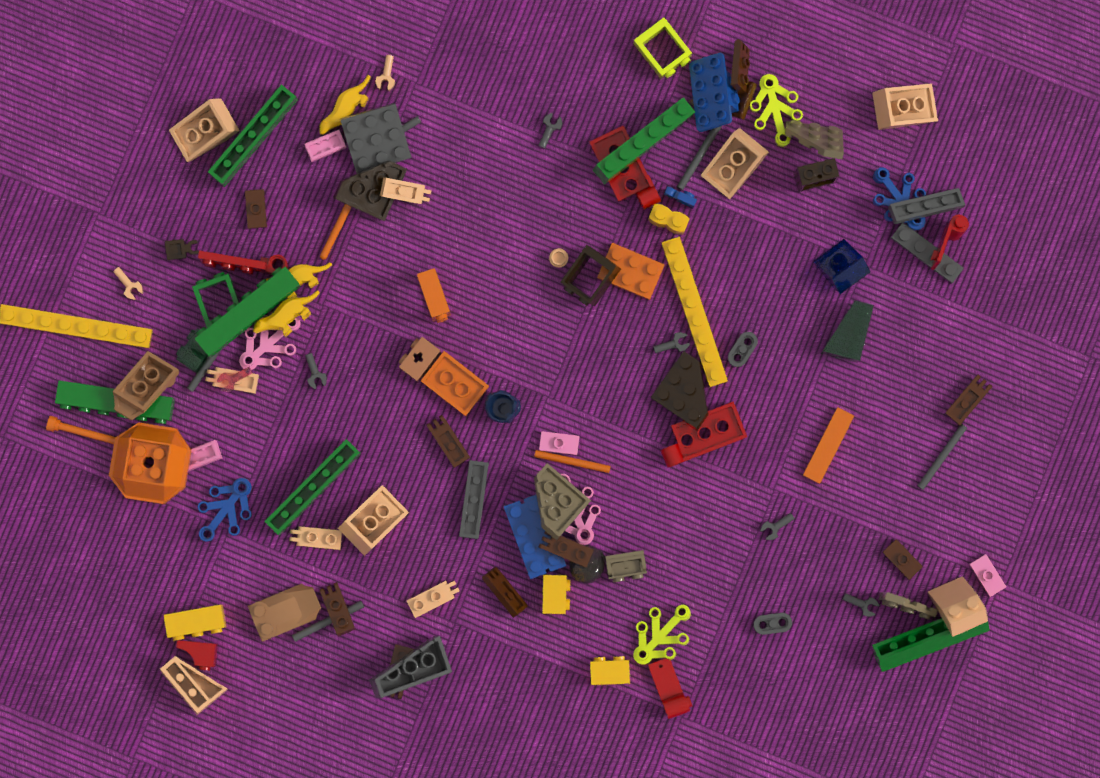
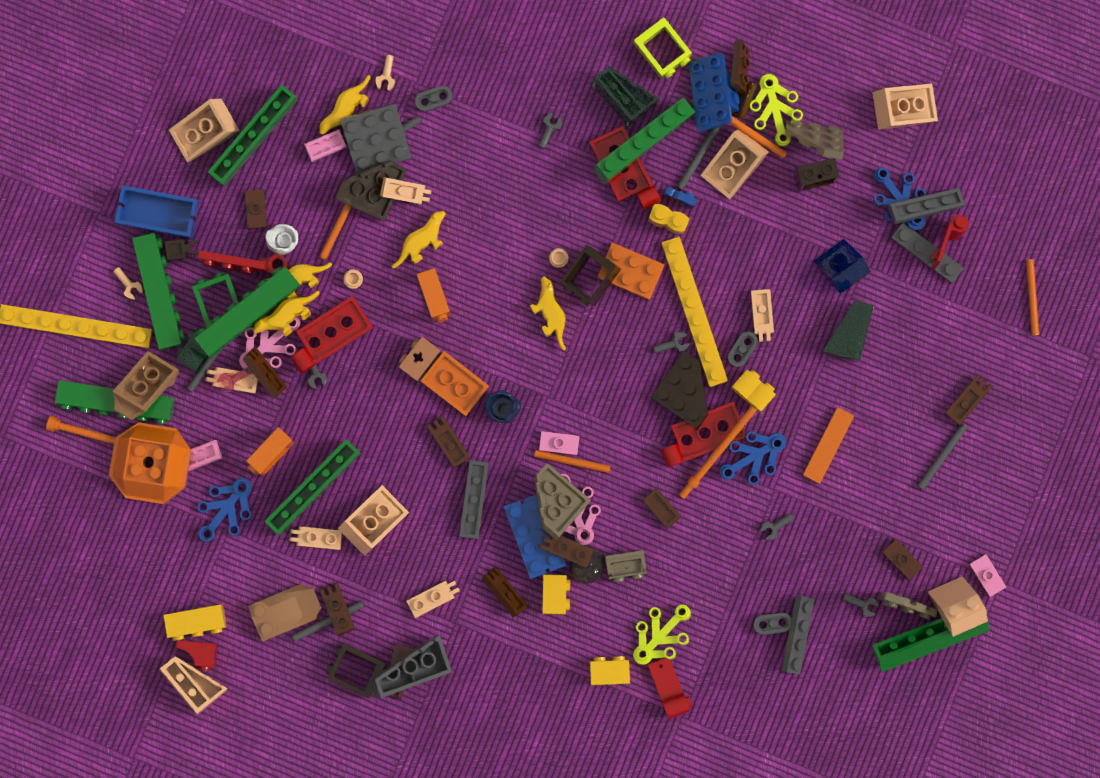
none -> blue piece [114,185,200,240]
none -> green brick [132,233,185,351]
none -> reddish brown hinge [243,347,287,399]
none -> orange window [247,427,295,476]
none -> white hair [266,224,298,255]
none -> red hinge [290,296,373,374]
none -> dark brown window [326,643,386,698]
none -> light nougat plate [344,270,363,289]
none -> yellow animal [392,211,446,268]
none -> dark grey plate [415,86,452,112]
none -> yellow animal [530,276,566,351]
none -> wedge [591,66,660,127]
none -> reddish brown plate [642,488,682,529]
none -> orange bar [679,405,757,499]
none -> blue plant [719,430,786,485]
none -> orange bar [730,116,787,158]
none -> yellow brick [731,370,776,413]
none -> light nougat hinge [751,289,774,342]
none -> dark grey plate [782,595,815,675]
none -> orange bar [1026,259,1039,336]

